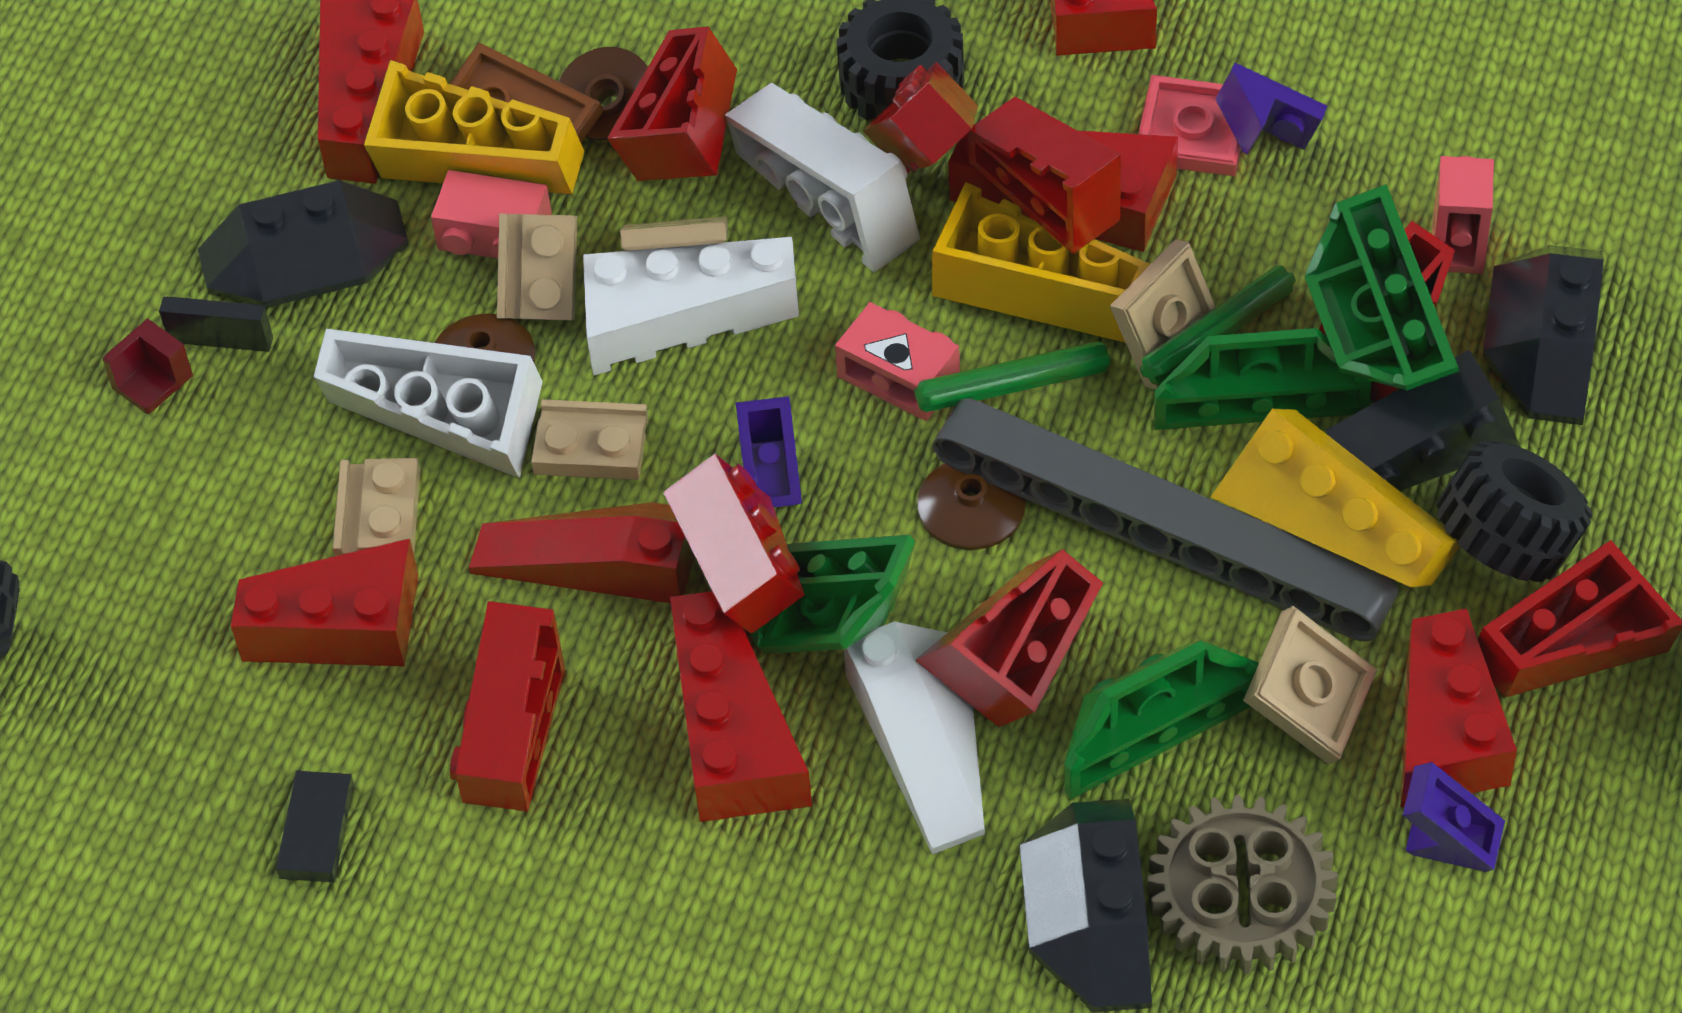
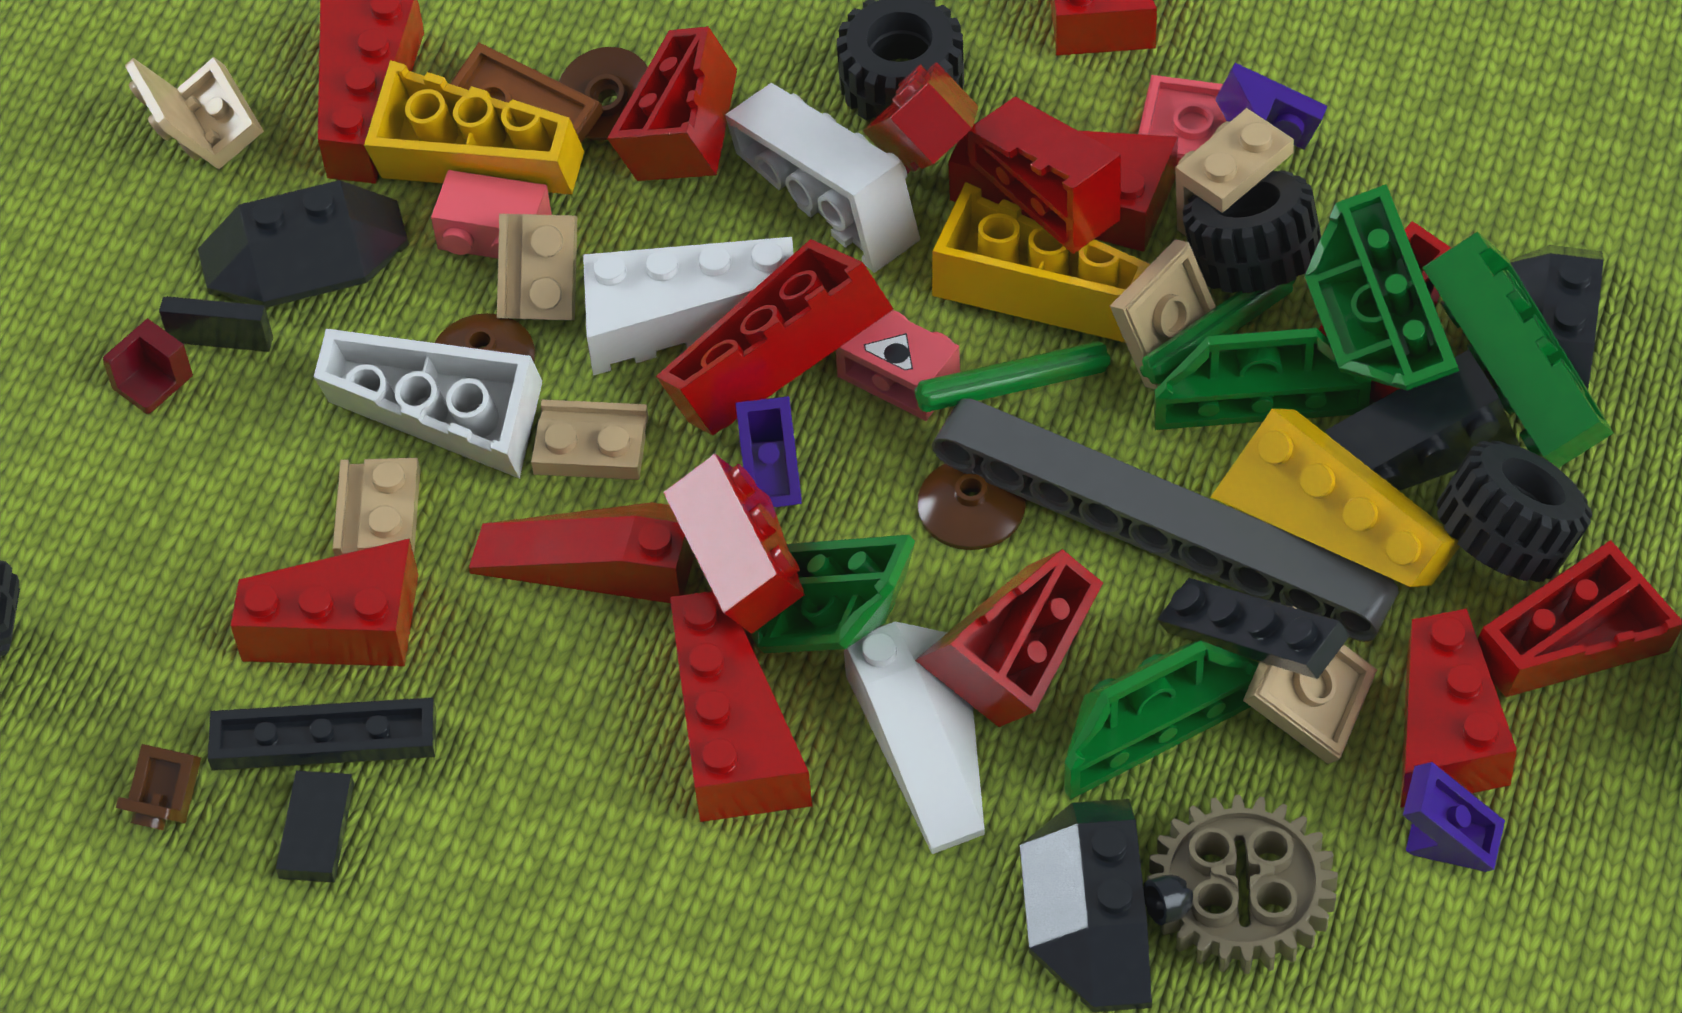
red wedge [450,601,565,812] -> none
tan tile [620,216,728,251] -> none
coral brick [1432,156,1494,274] -> none
none -> reddish brown bracket [115,744,202,830]
none -> tan bracket [125,57,264,169]
none -> black plate [208,698,436,770]
none -> red wedge [656,239,894,436]
none -> black hinge [1143,875,1193,925]
none -> black plate [1157,578,1350,679]
none -> tan bracket [1175,108,1294,236]
none -> black tyre [1182,170,1321,293]
none -> green wedge [1422,231,1614,468]

